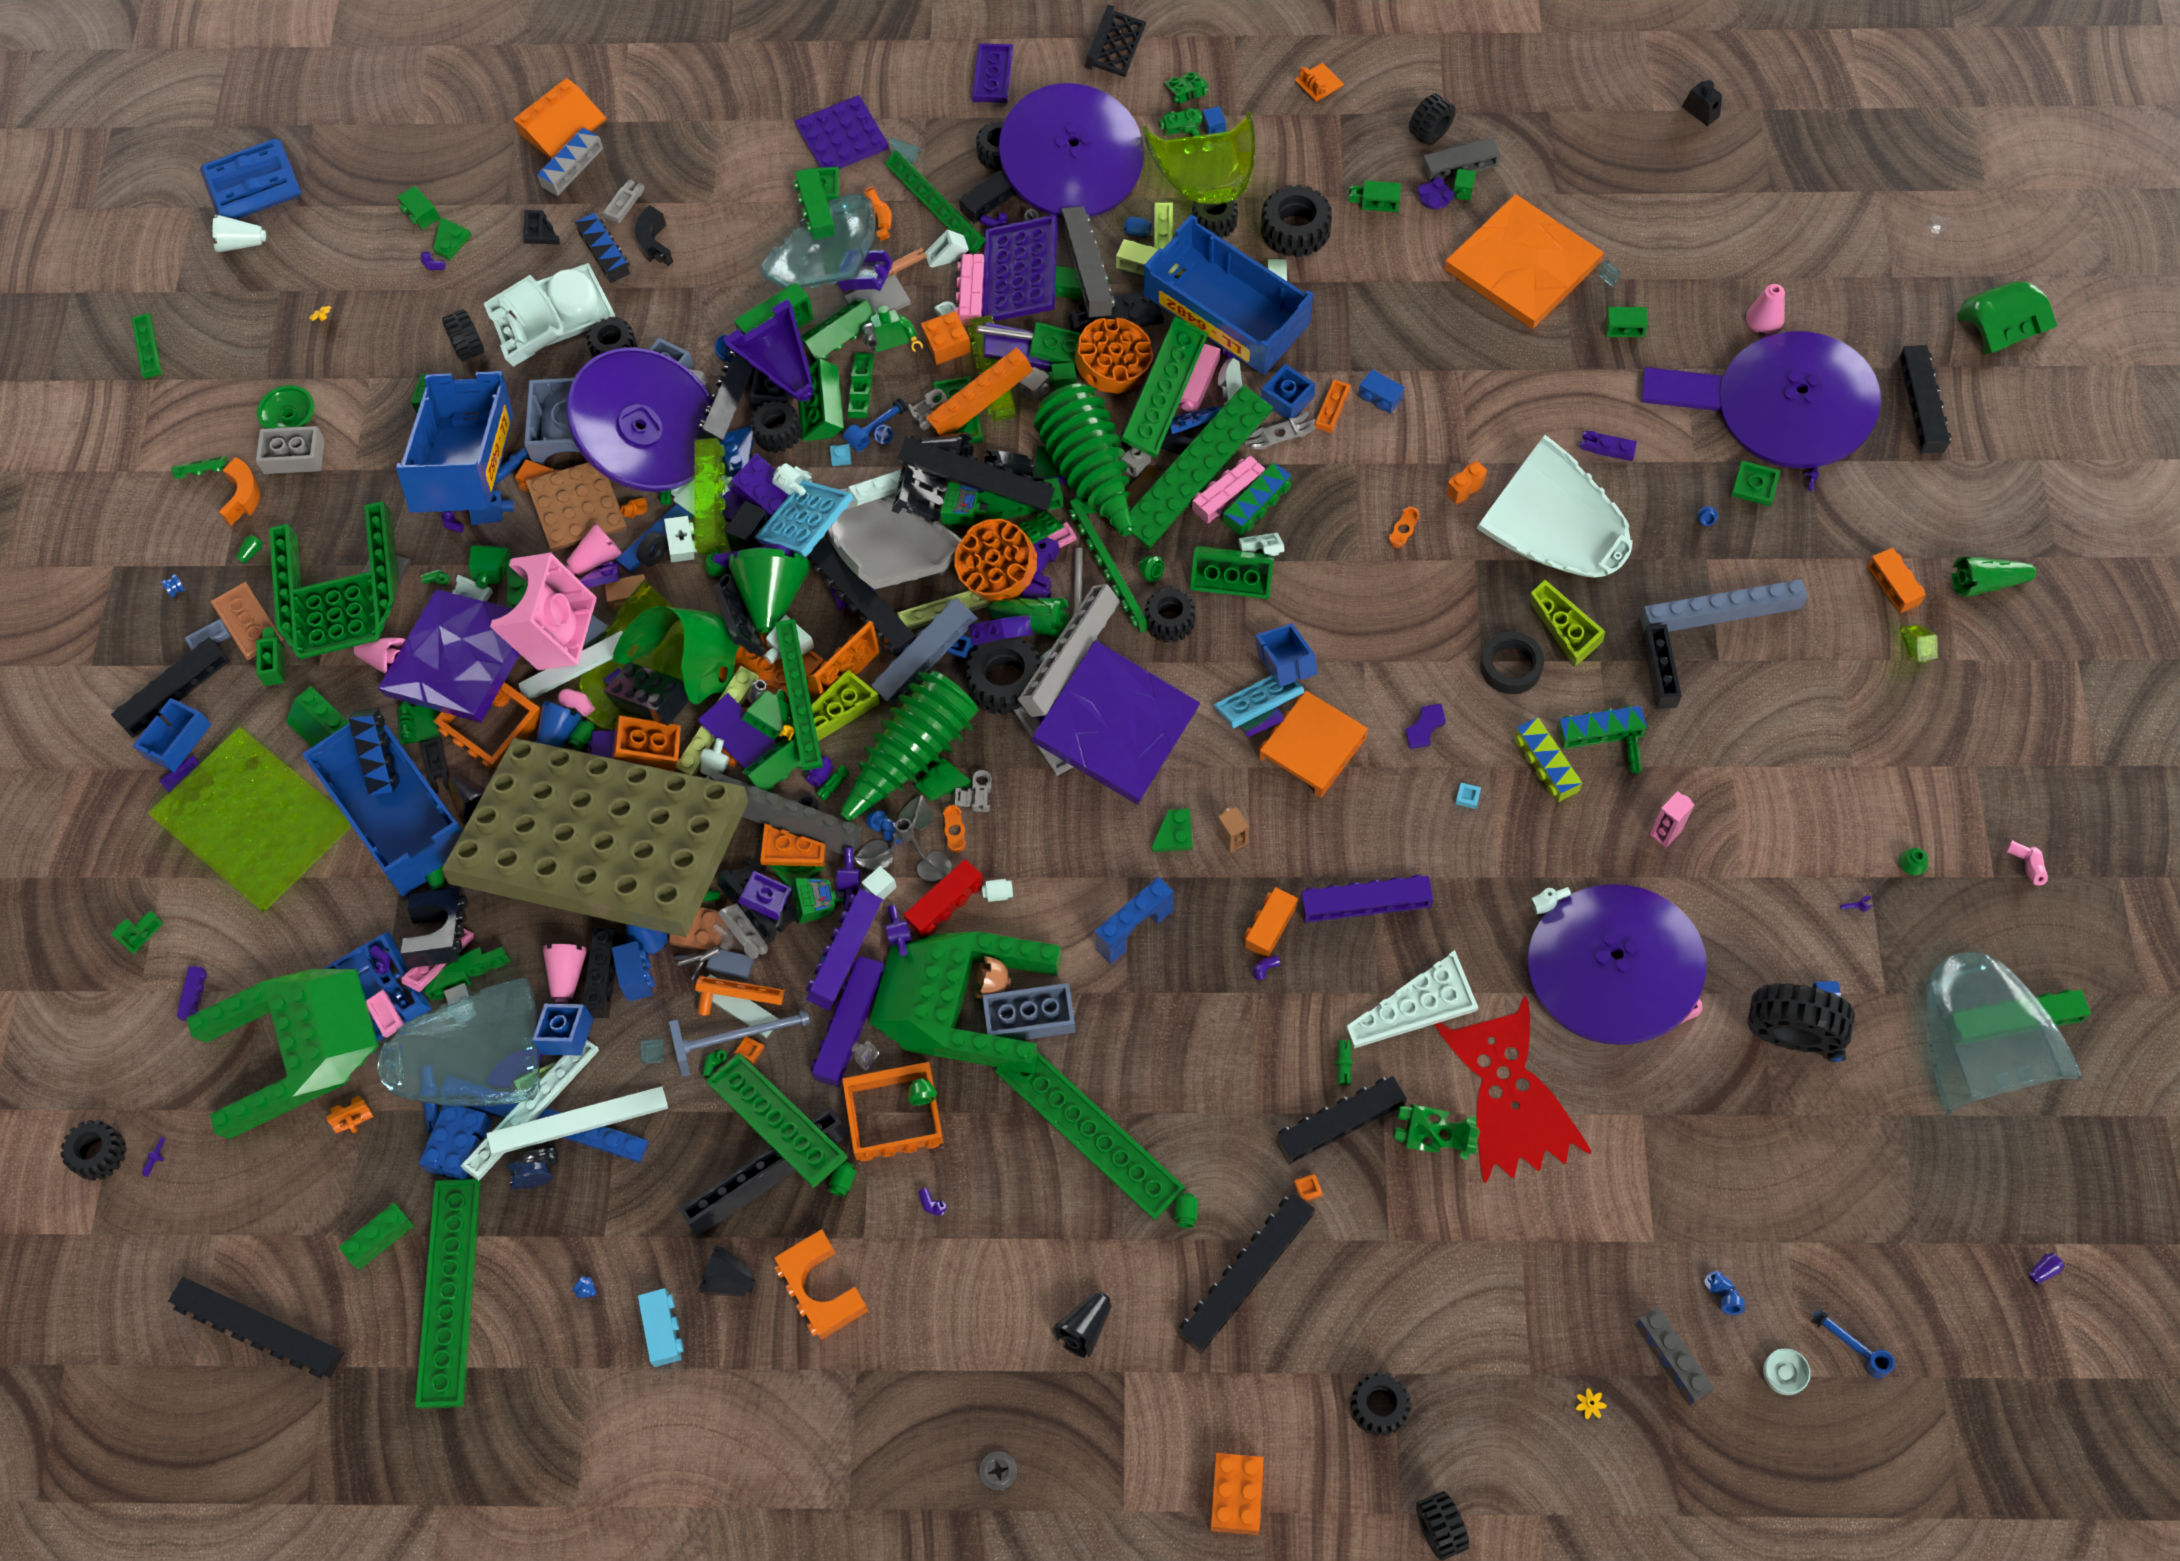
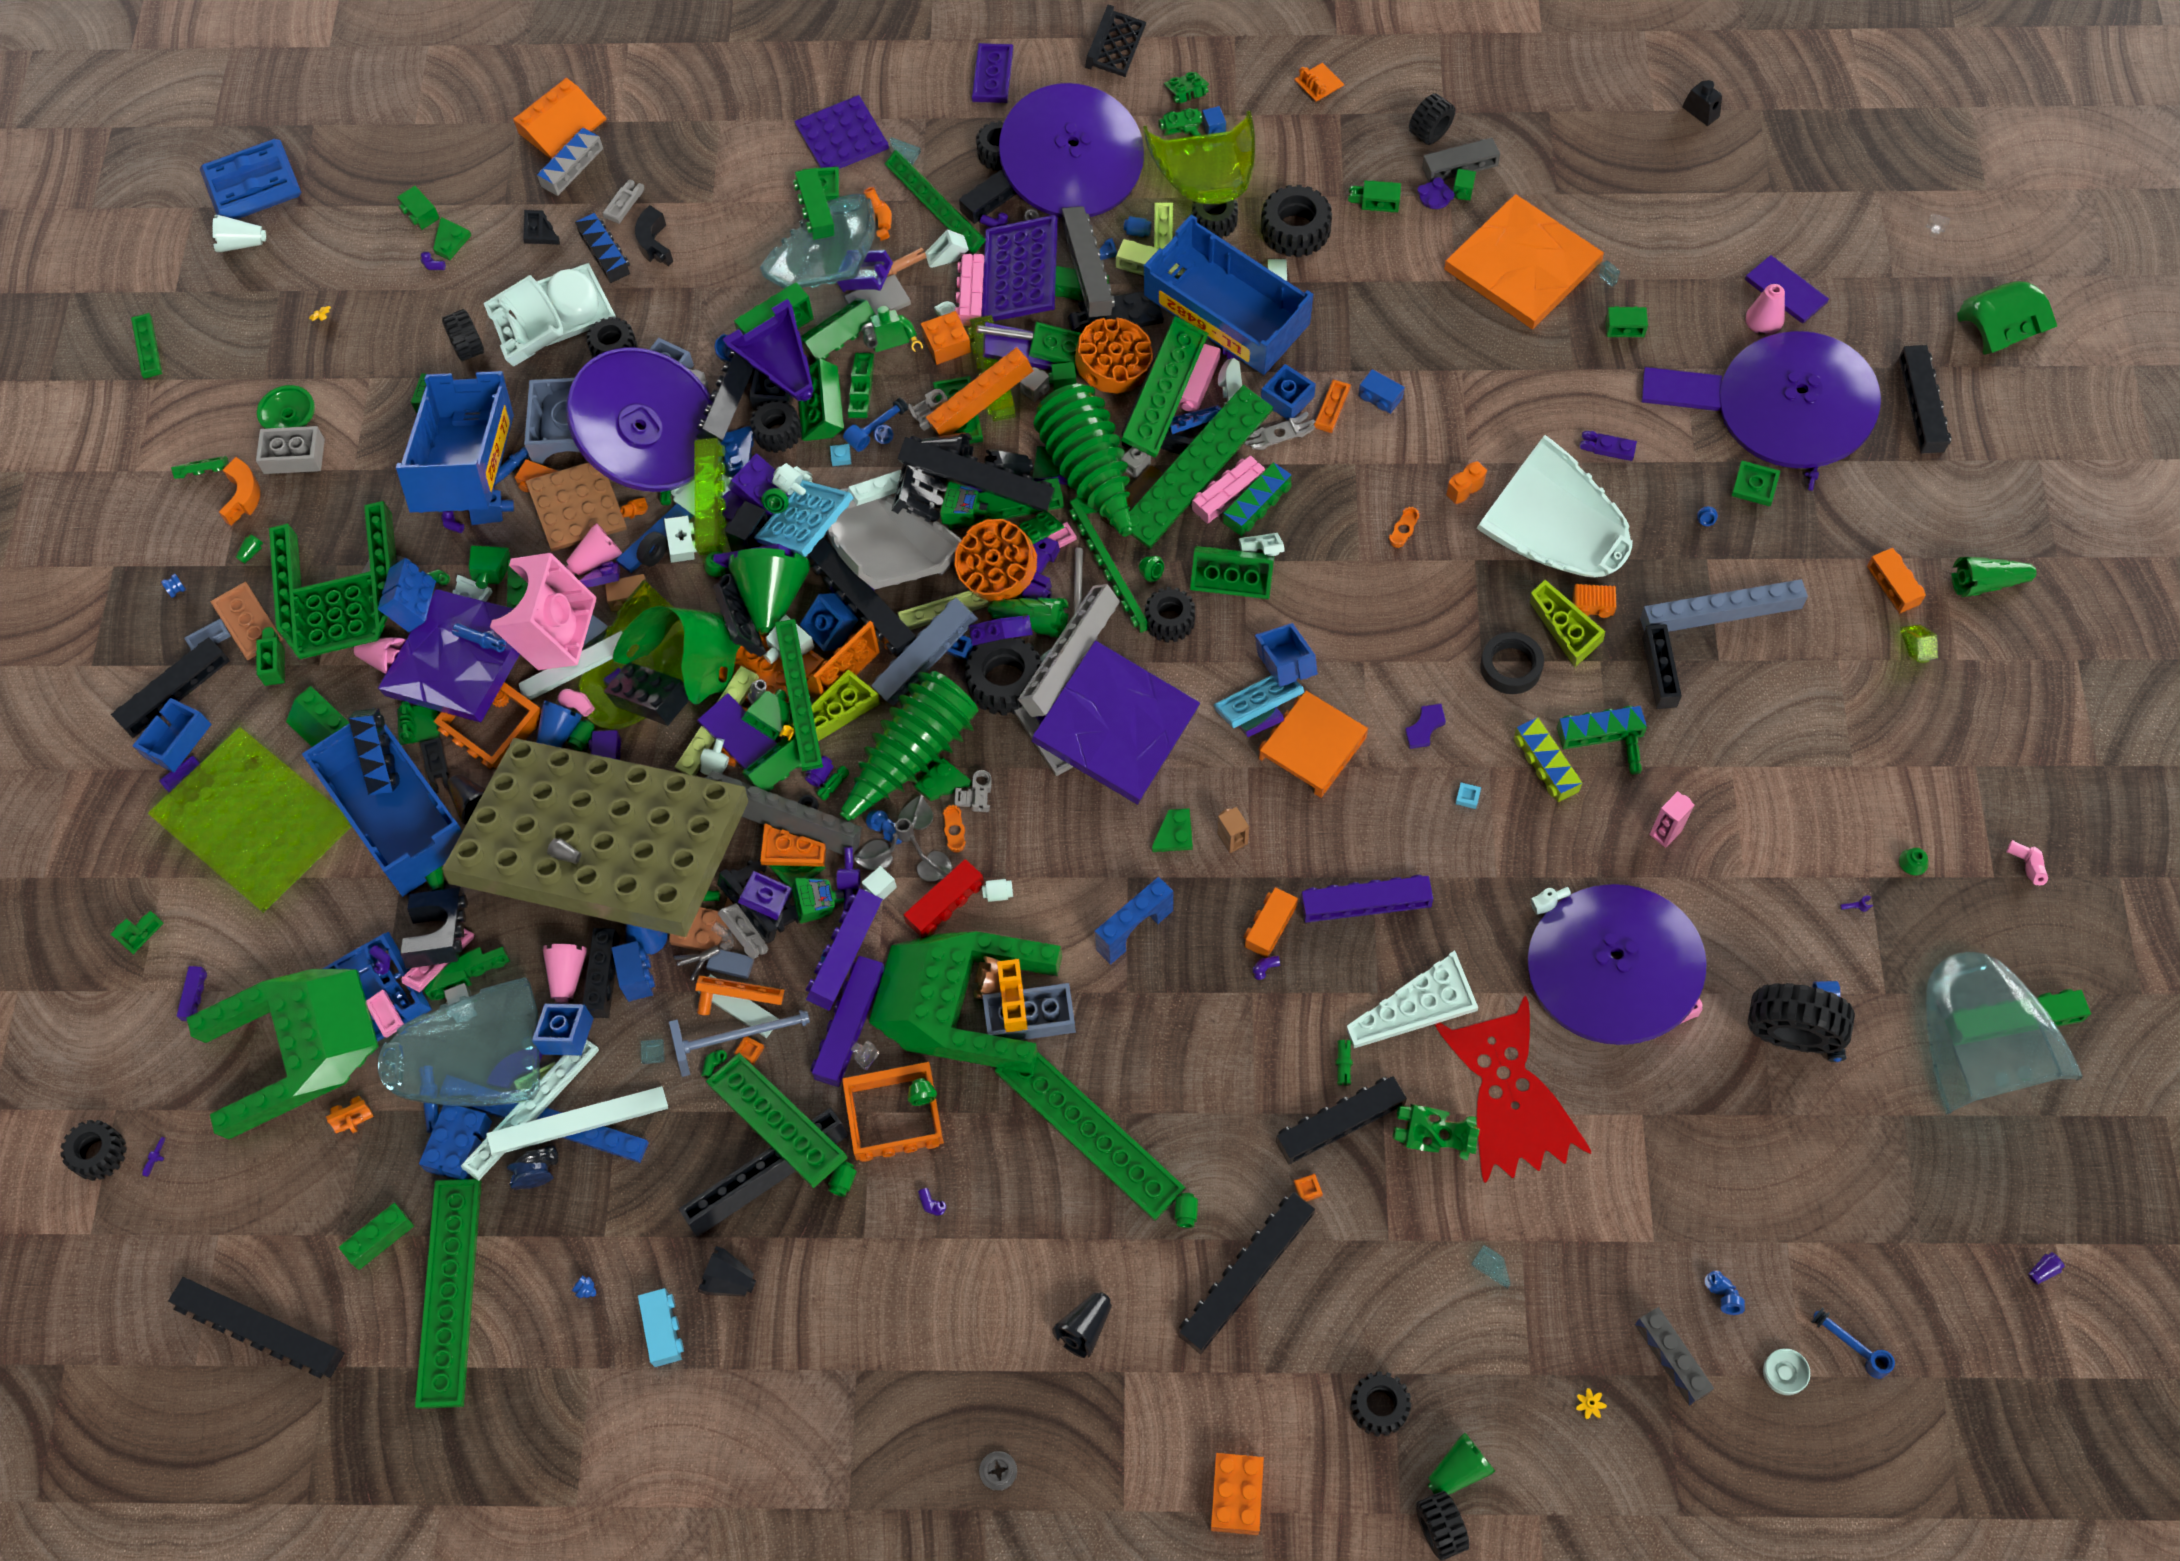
orange brick [612,716,681,772] -> none
orange arch [774,1229,869,1340] -> none
dark purple piece [885,905,911,956] -> none
none -> blue piece [378,558,436,632]
none -> blue pin [452,623,506,652]
none -> flat silver cone [547,838,582,864]
none -> green cone [762,488,789,514]
none -> blue brick [800,593,859,651]
none -> light orange arch [997,959,1028,1032]
none -> blue tile [1100,238,1117,260]
none -> green cone [1428,1433,1495,1495]
none -> clear light blue tile [1471,1245,1510,1289]
none -> orange brick [1572,584,1616,618]
none -> dark purple tile [1745,255,1829,324]

